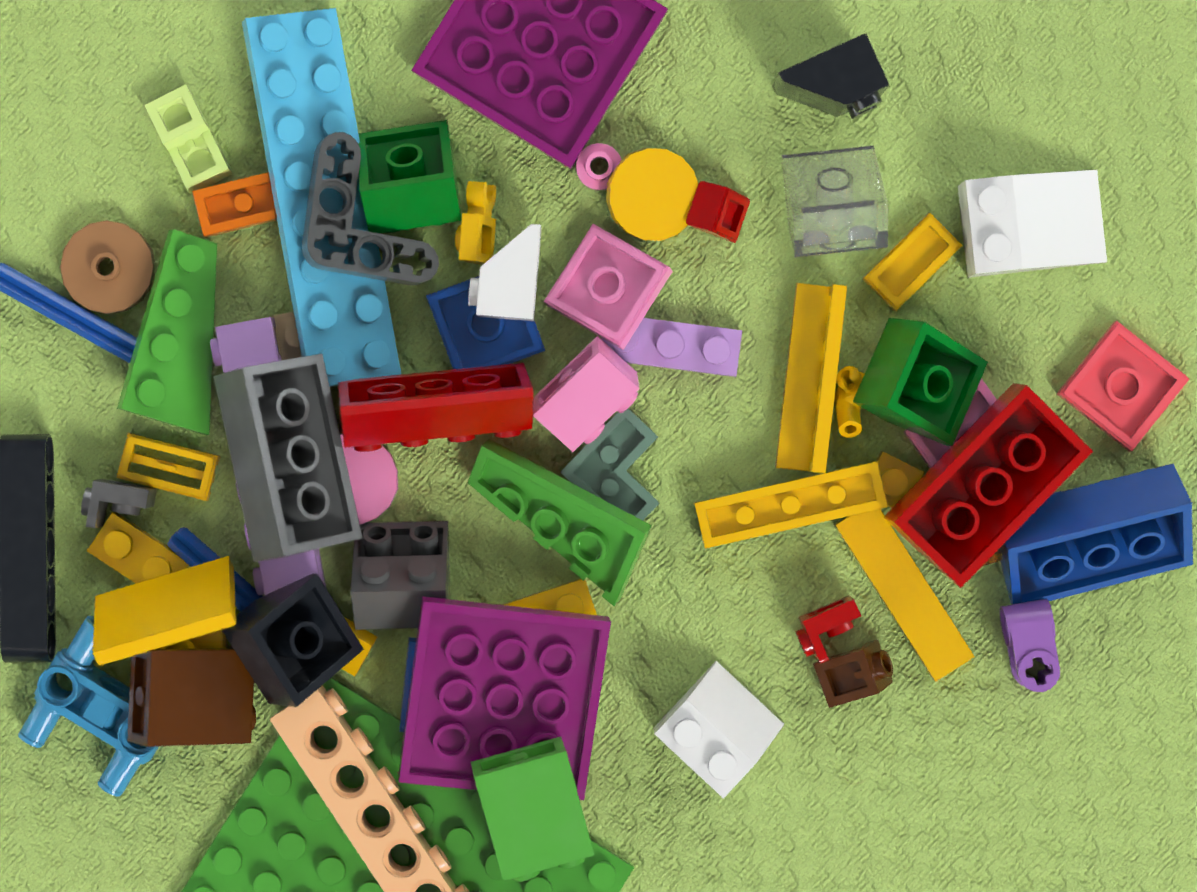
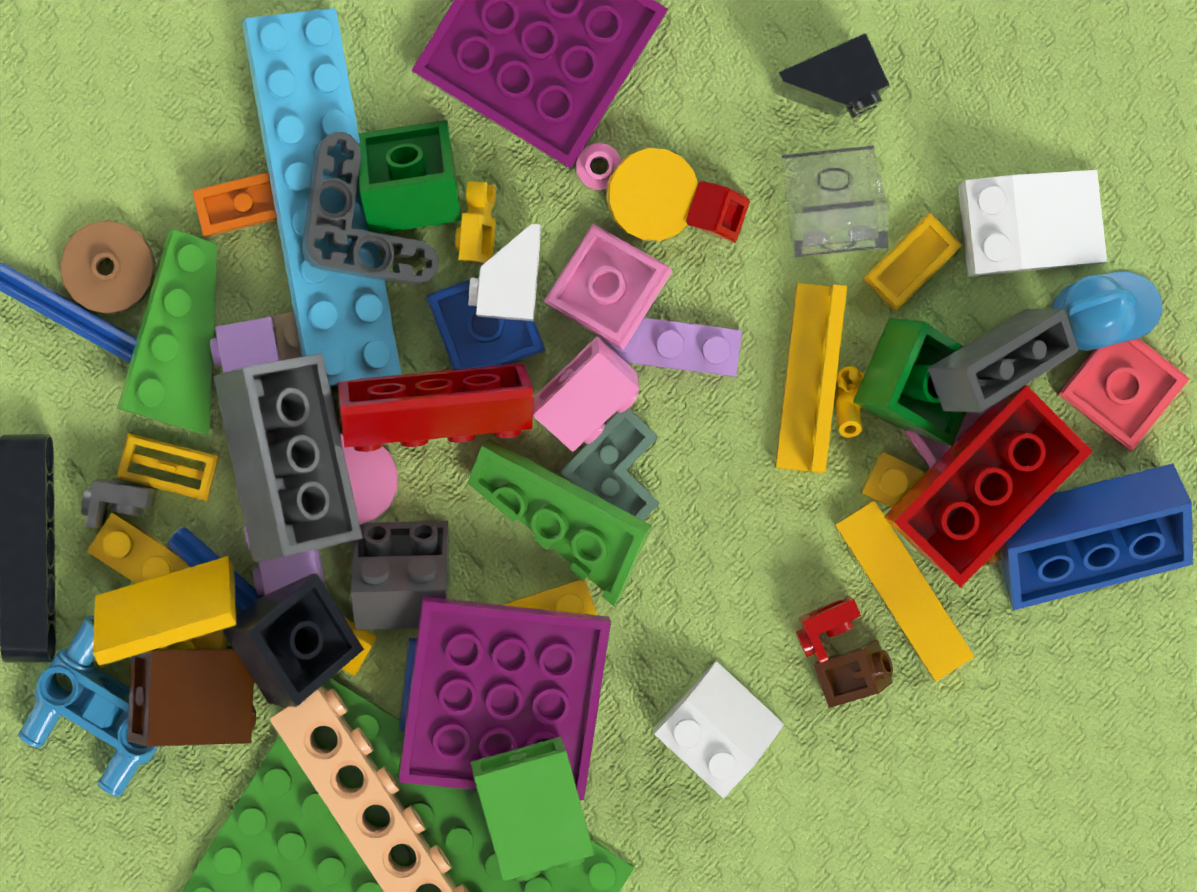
yellowish green slope [145,84,233,195] -> none
yellow plate [694,461,888,549] -> none
medium lavender piece [1000,599,1060,692] -> none
none -> dark grey brick [928,309,1079,413]
none -> dark azure piece [1052,271,1163,351]

